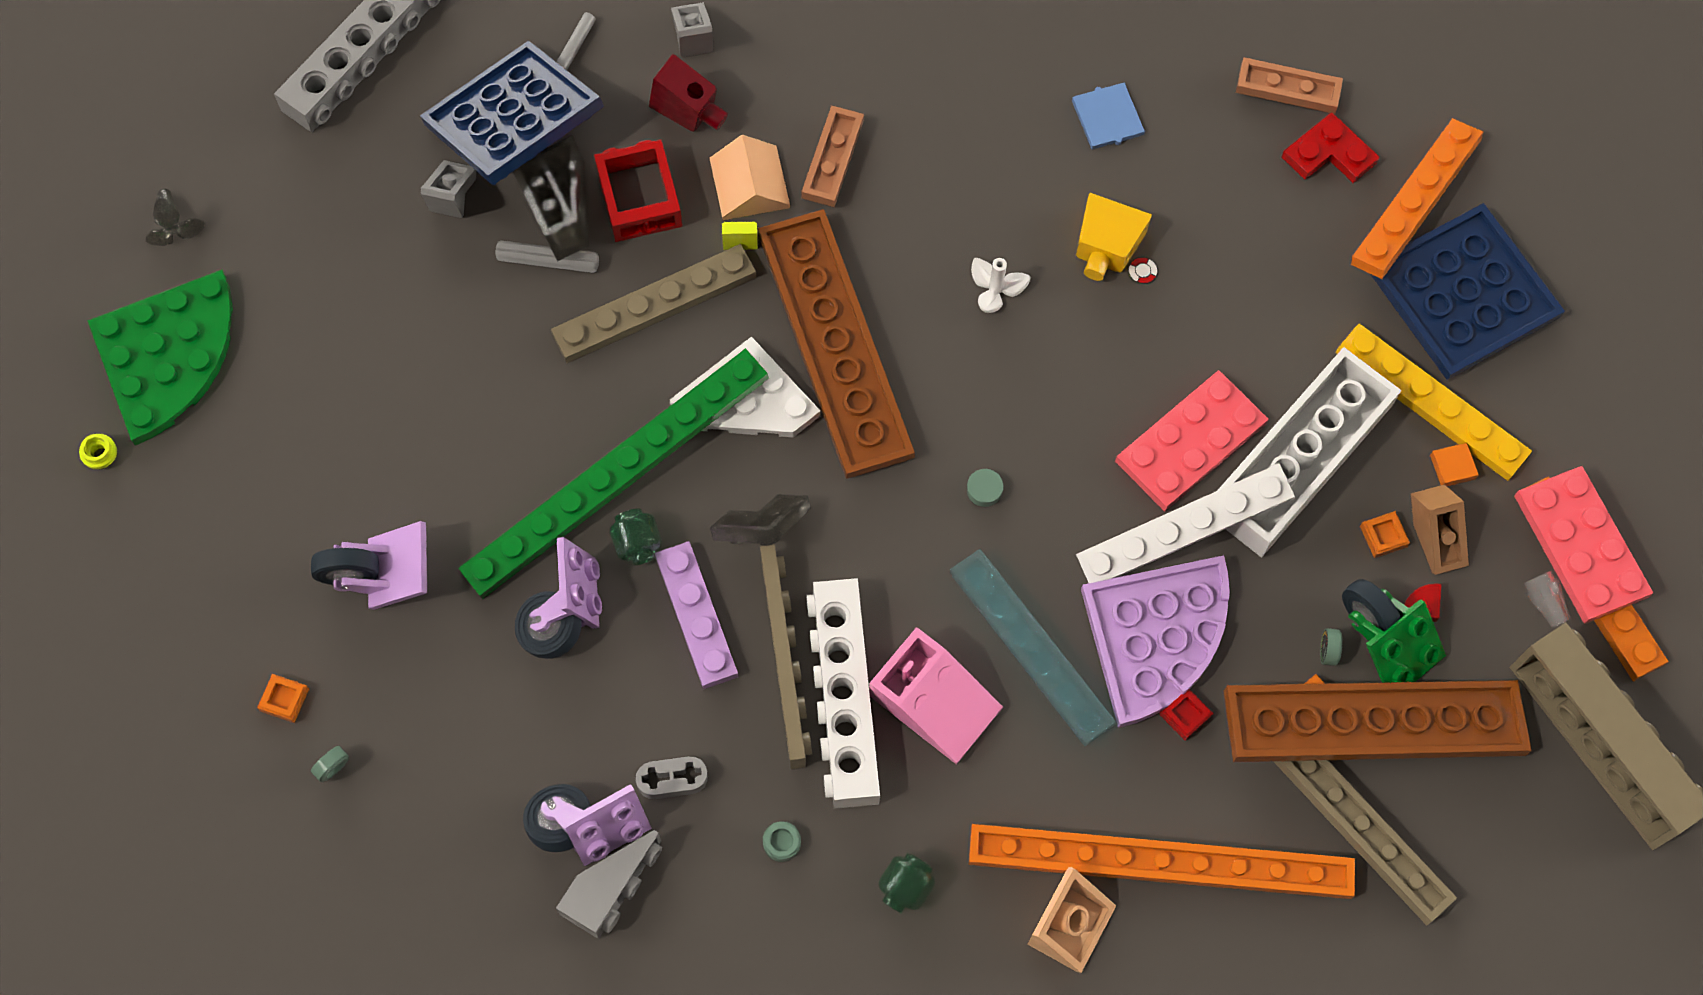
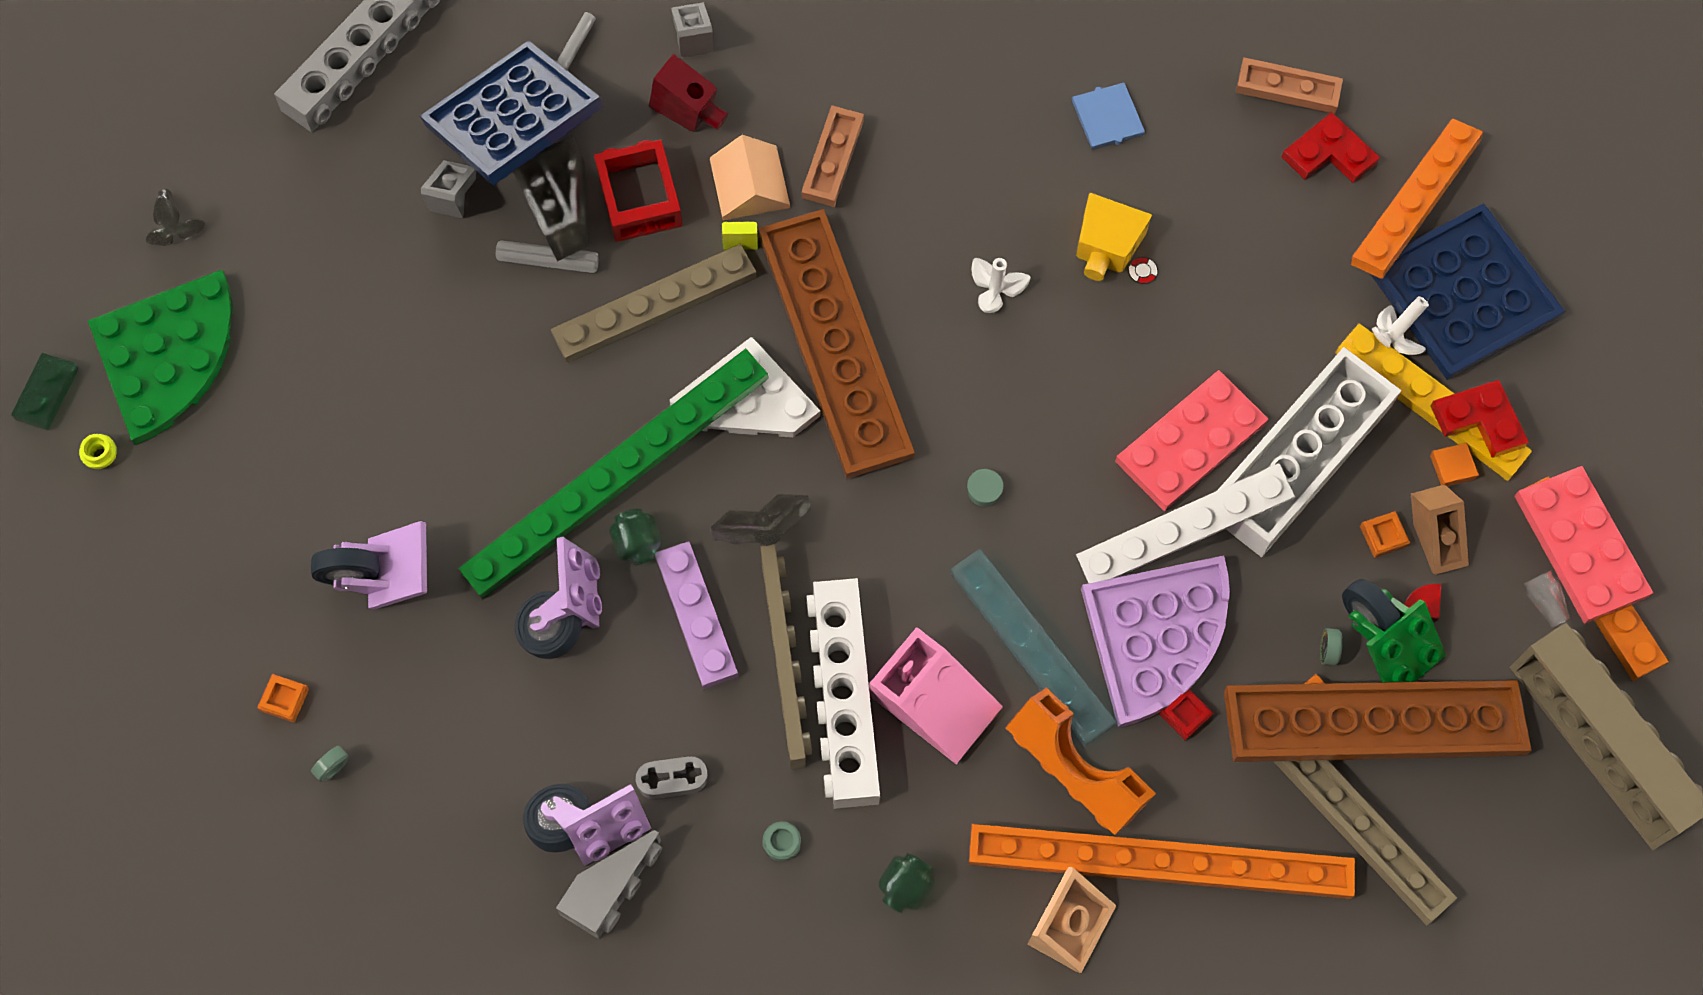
none -> clear green plate [11,353,79,430]
none -> orange arch [1006,687,1156,835]
none -> white plant [1372,296,1429,355]
none -> red plate [1430,380,1529,458]

